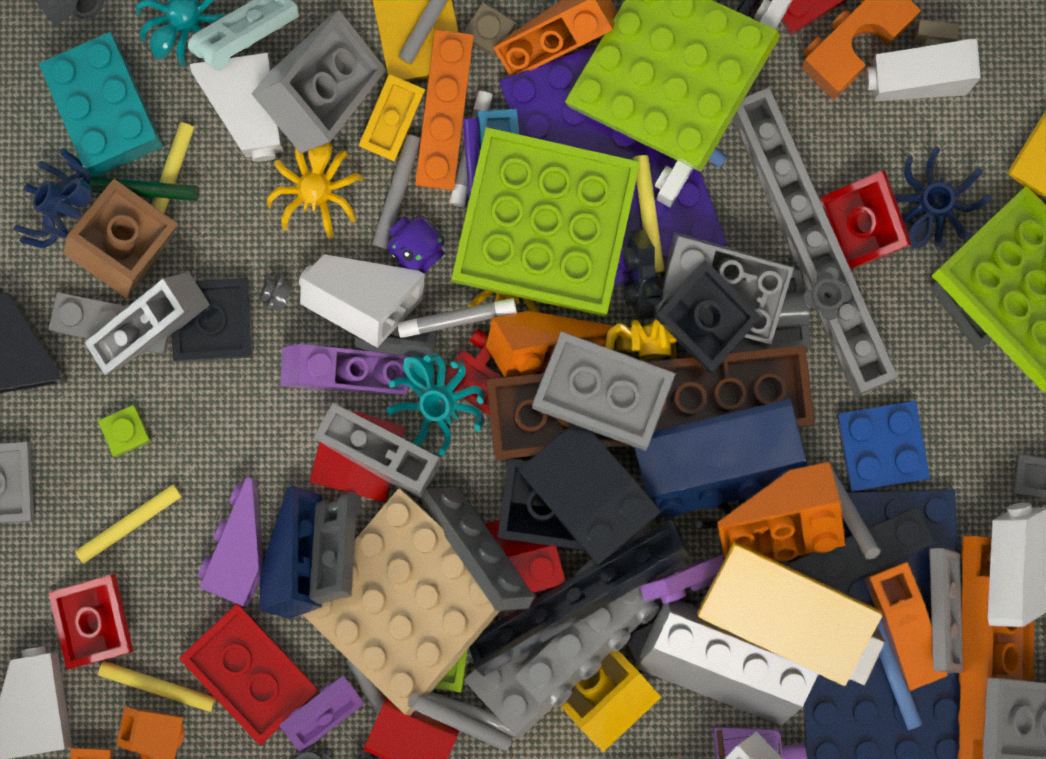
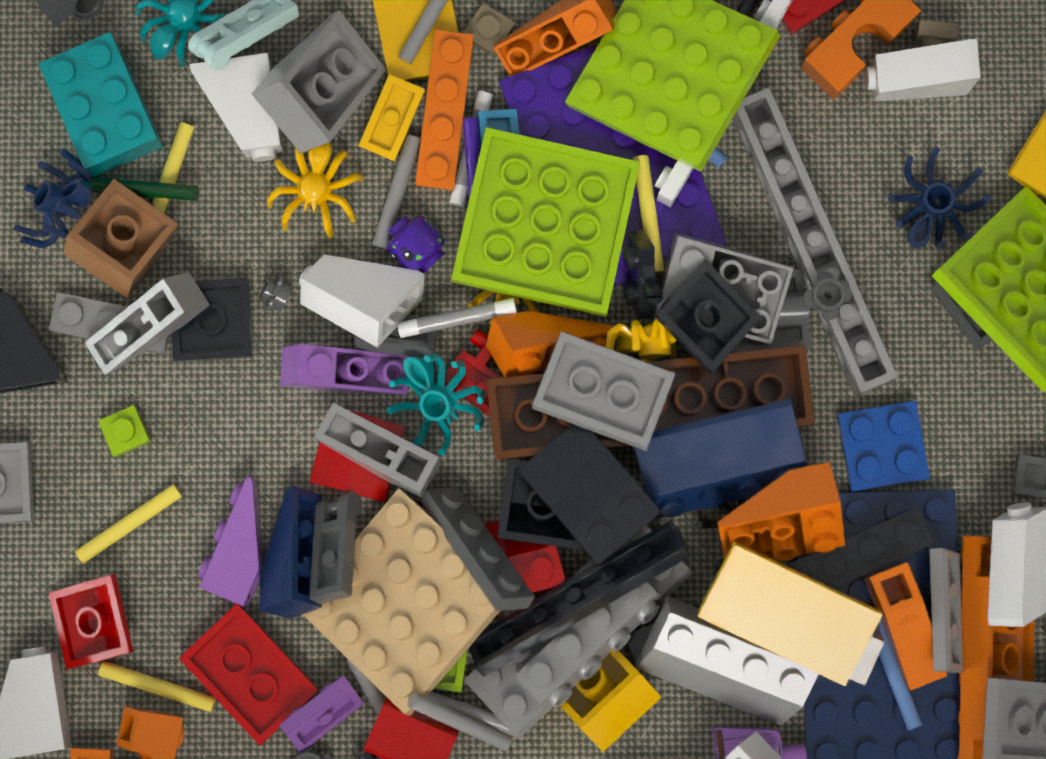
medium lavender plate [639,555,724,604] -> none
red slope [819,170,912,270] -> none
light grey bar [830,464,880,559] -> none

